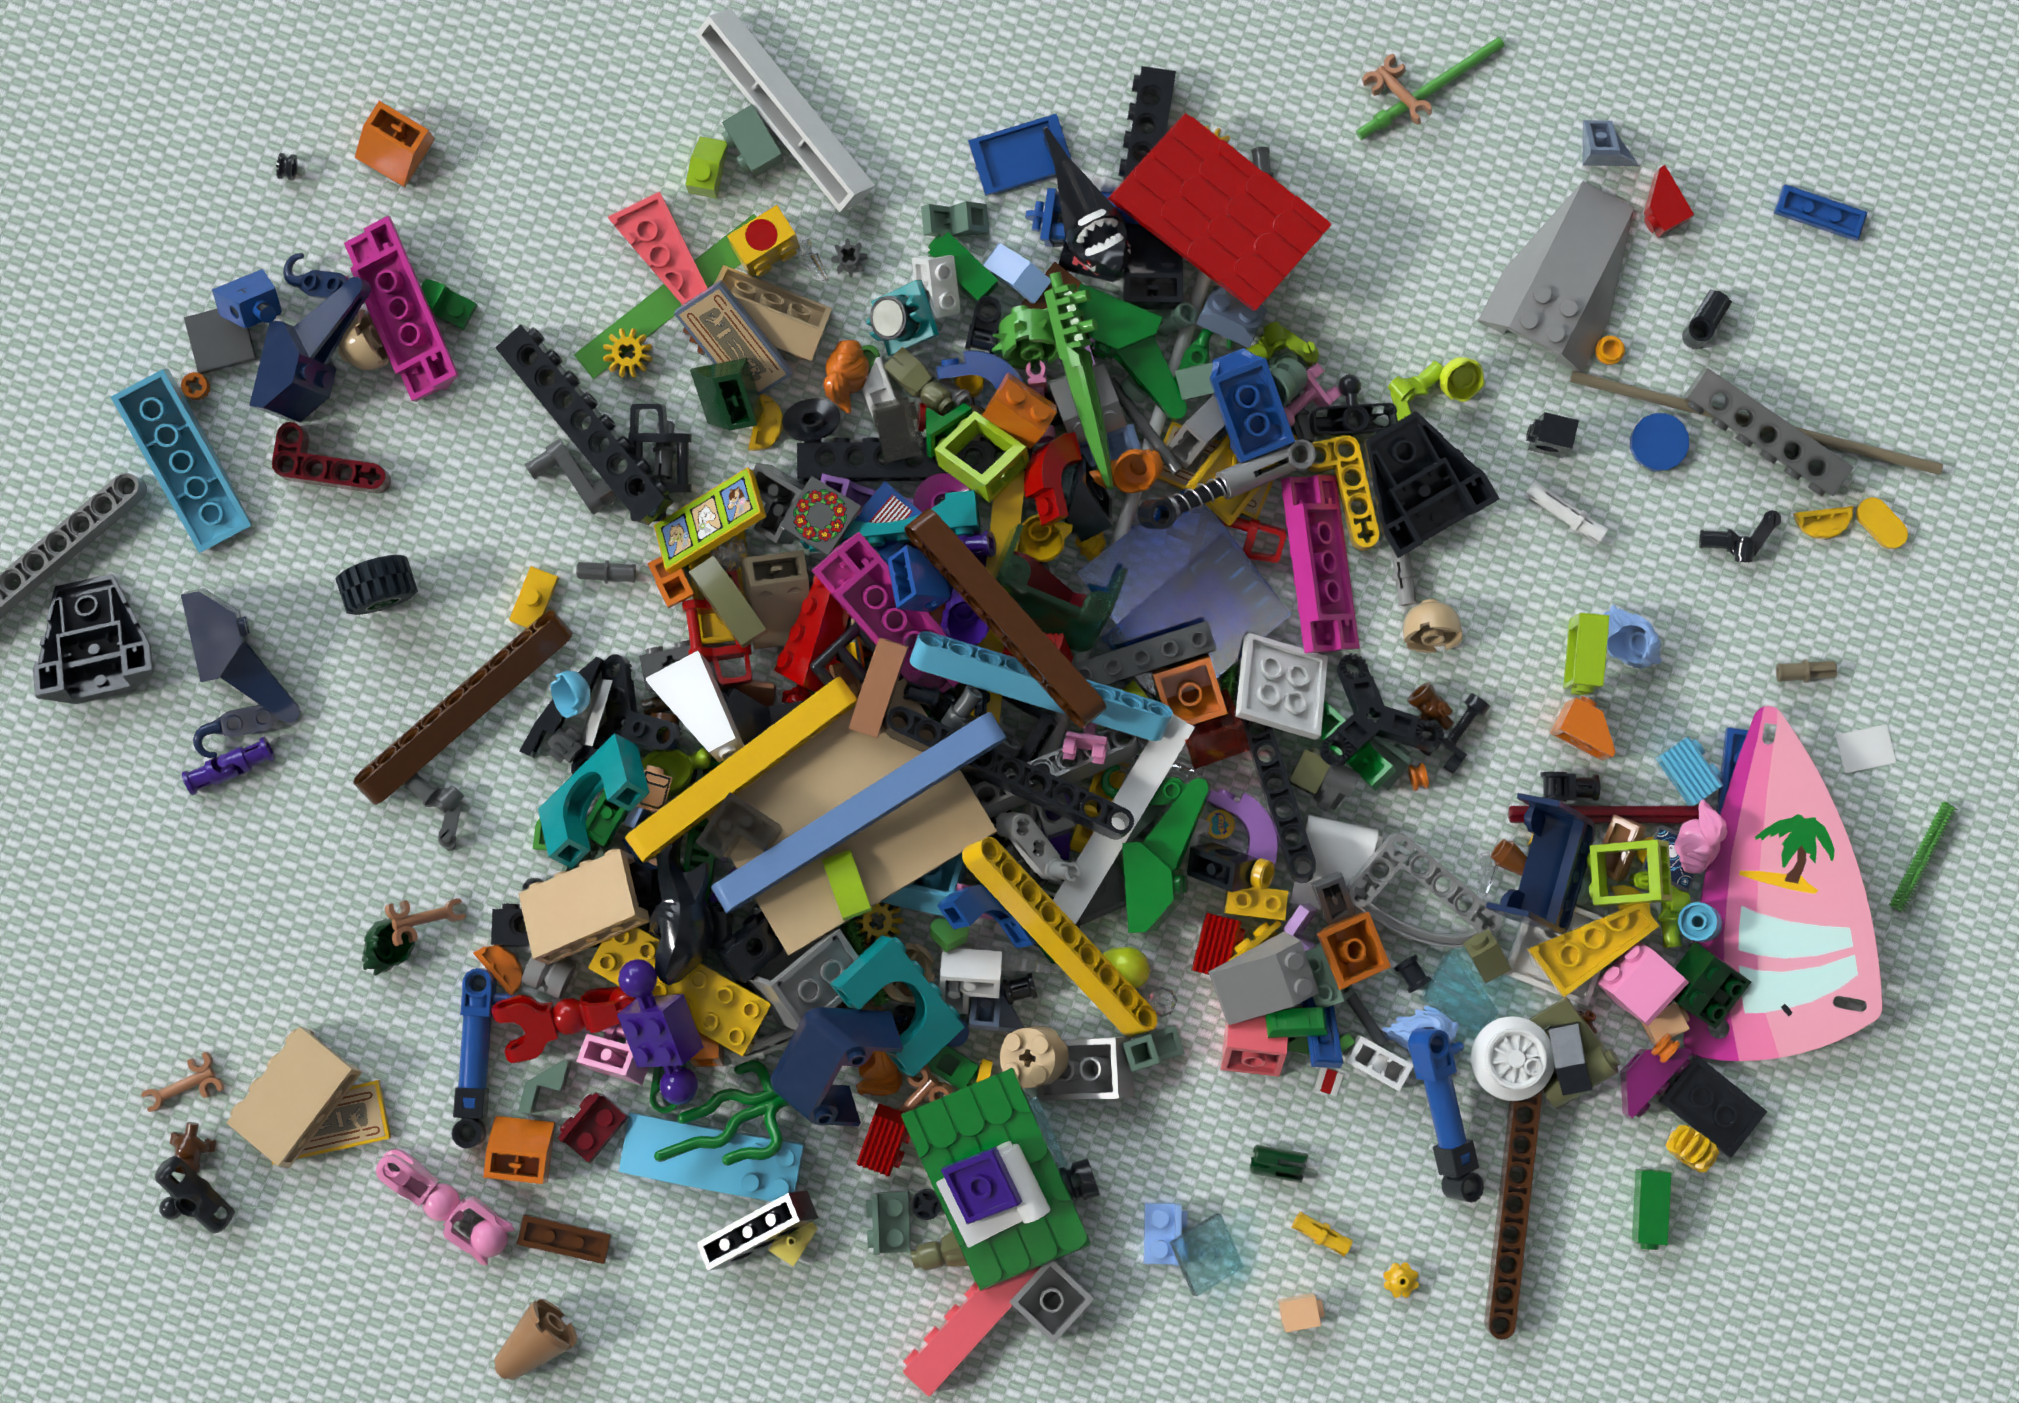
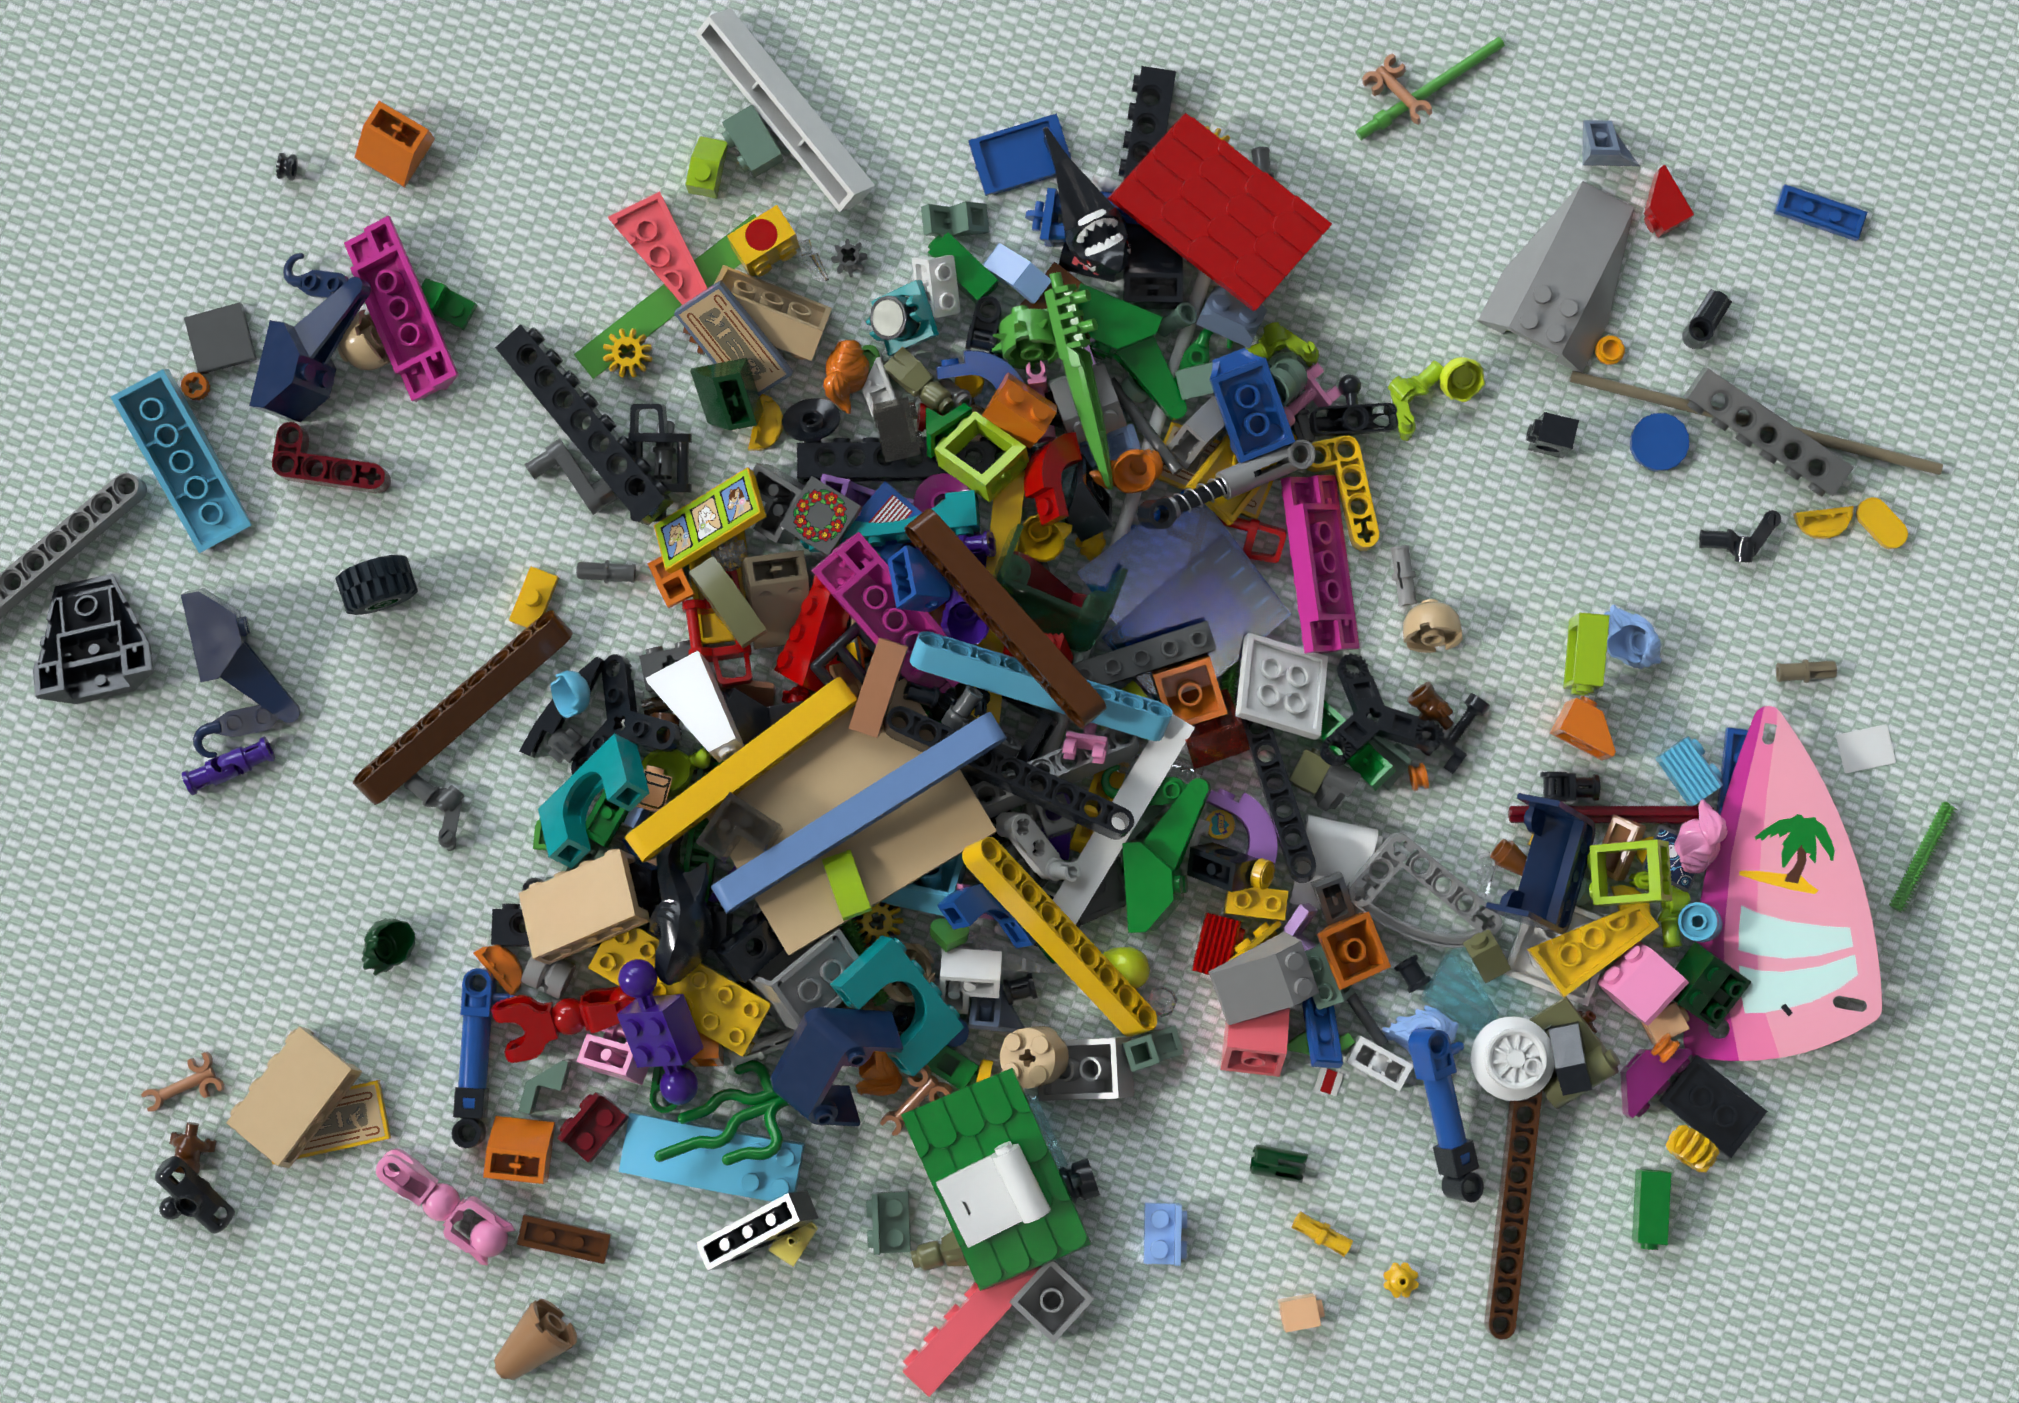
blue torso [212,269,282,328] -> none
nougat bar [385,898,466,946] -> none
white sticker [580,679,612,746] -> none
red brick [856,1103,911,1177] -> none
black wheel [912,1189,941,1220] -> none
dark purple tile [941,1147,1022,1224] -> none
clear light blue tile [1169,1213,1244,1296] -> none
green tile [1265,1007,1328,1038] -> none
black wedge [1364,411,1500,558] -> none
white pin [1524,480,1608,545] -> none

